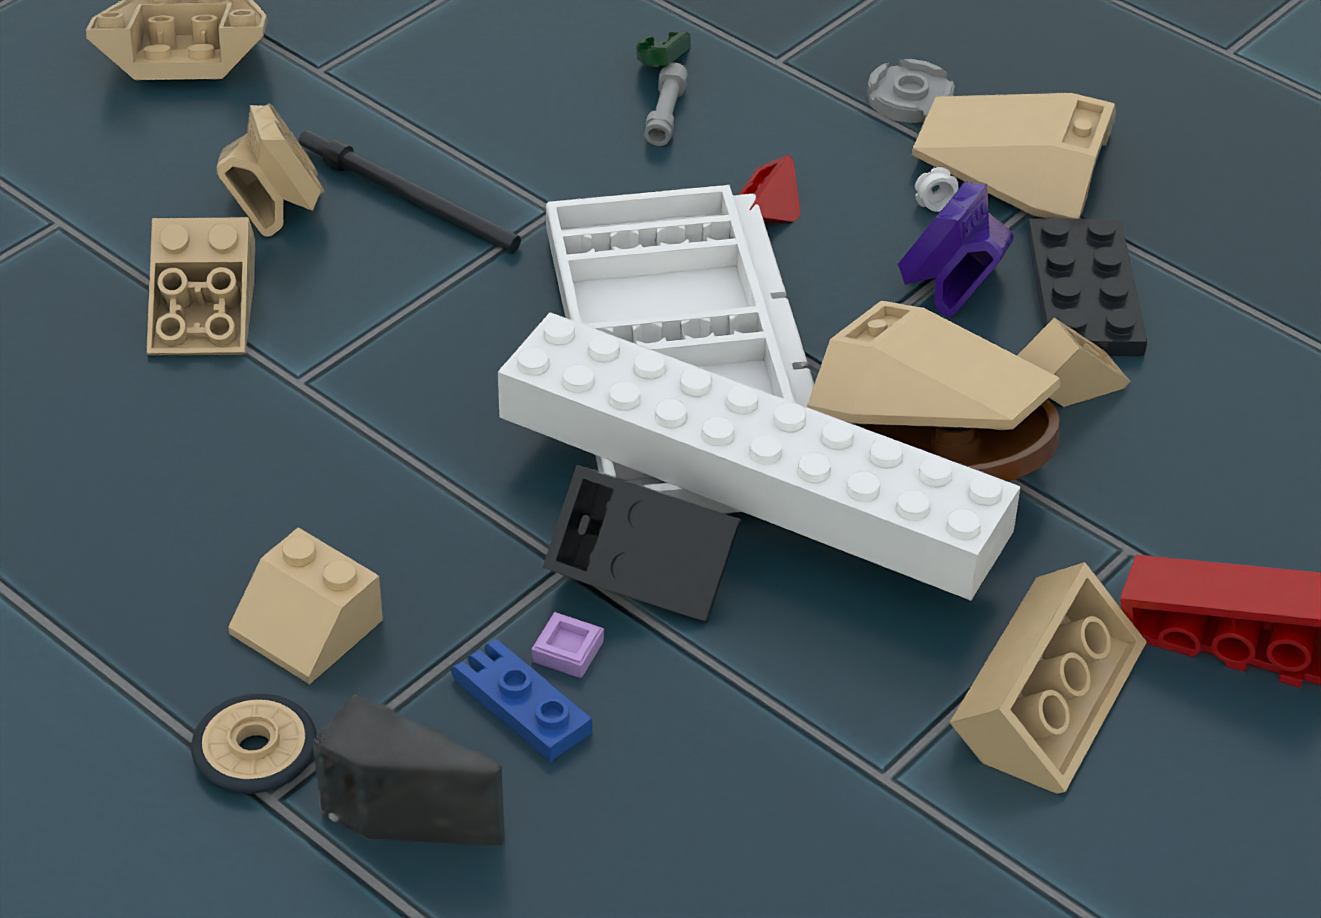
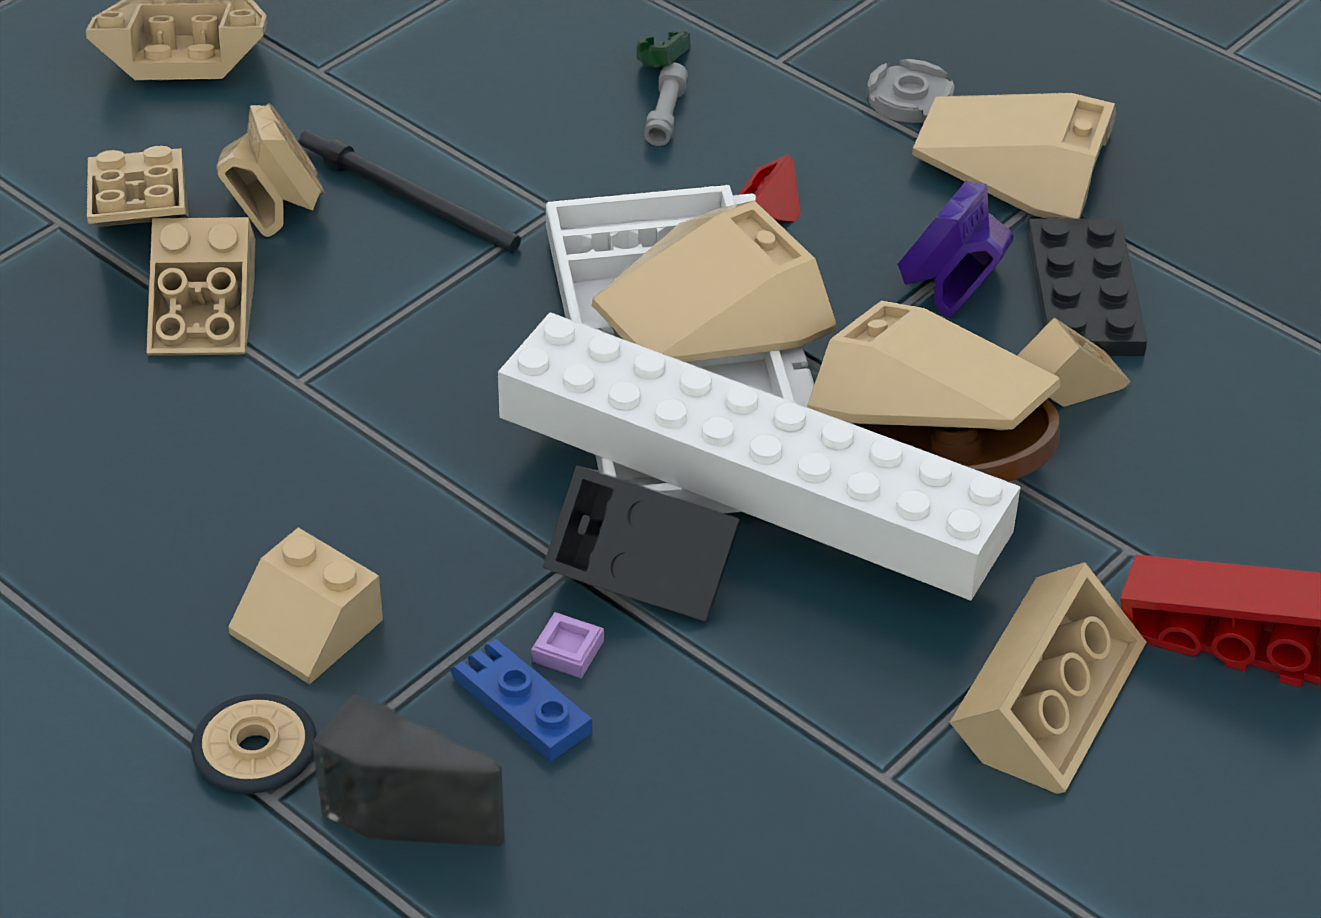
white plate [915,167,958,212] -> none
none -> tan slope [87,146,189,227]
none -> tan wedge [591,201,837,362]

